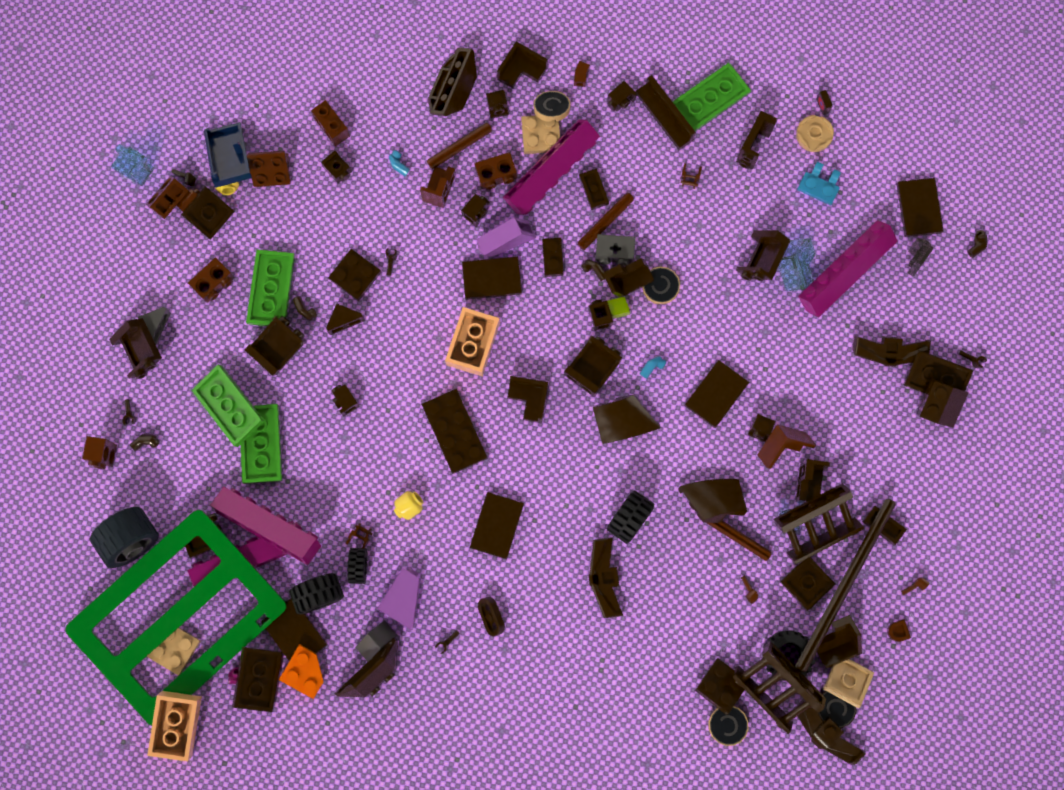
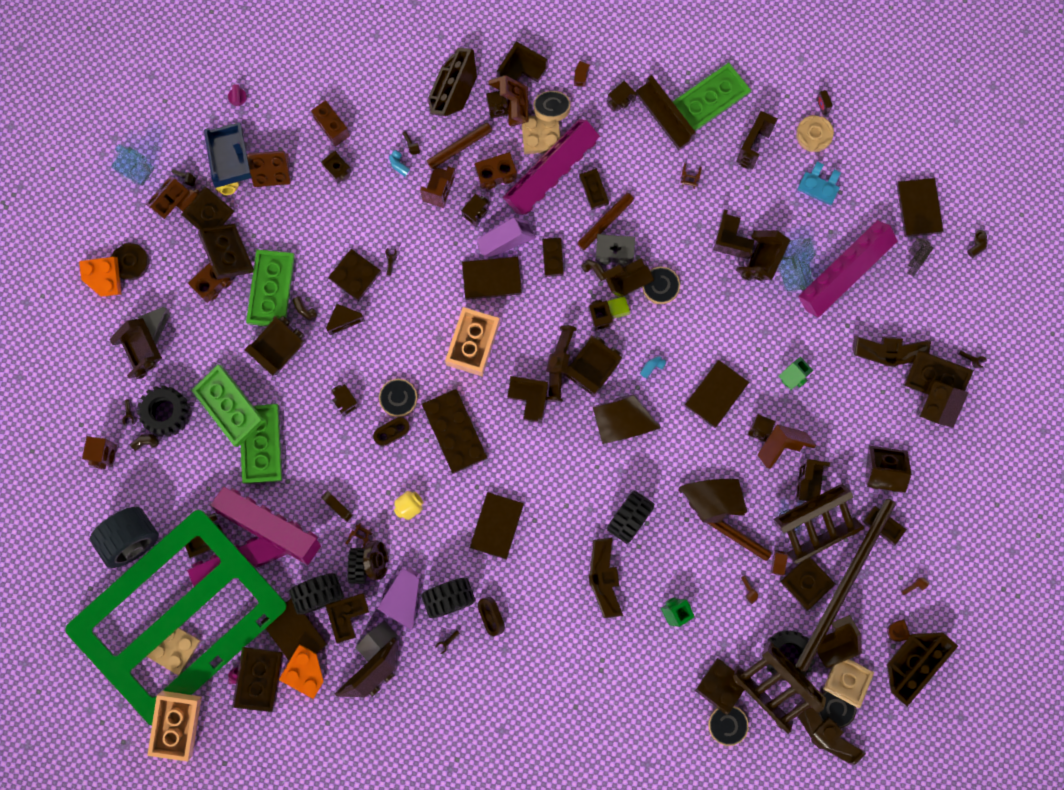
none -> orange plate [79,257,122,297]
none -> dark brown tile [111,243,149,280]
none -> black tyre [137,386,191,437]
none -> dark brown tile [198,223,254,279]
none -> magenta plate [228,84,247,106]
none -> dark brown beam [321,490,354,522]
none -> dark brown panel [325,593,370,644]
none -> dark brown tile [363,540,389,580]
none -> dark brown plate [373,417,410,447]
none -> black tile [379,379,418,417]
none -> dark brown hand [402,131,420,155]
none -> black tyre [421,578,476,618]
none -> reddish brown panel [488,75,529,127]
none -> dark brown plate [546,325,577,402]
none -> green brick [661,597,695,627]
none -> dark brown panel [713,209,755,259]
none -> reddish brown piece [771,550,788,576]
none -> brick [779,356,814,390]
none -> dark brown slope [865,445,912,493]
none -> dark brown wedge [886,632,958,707]

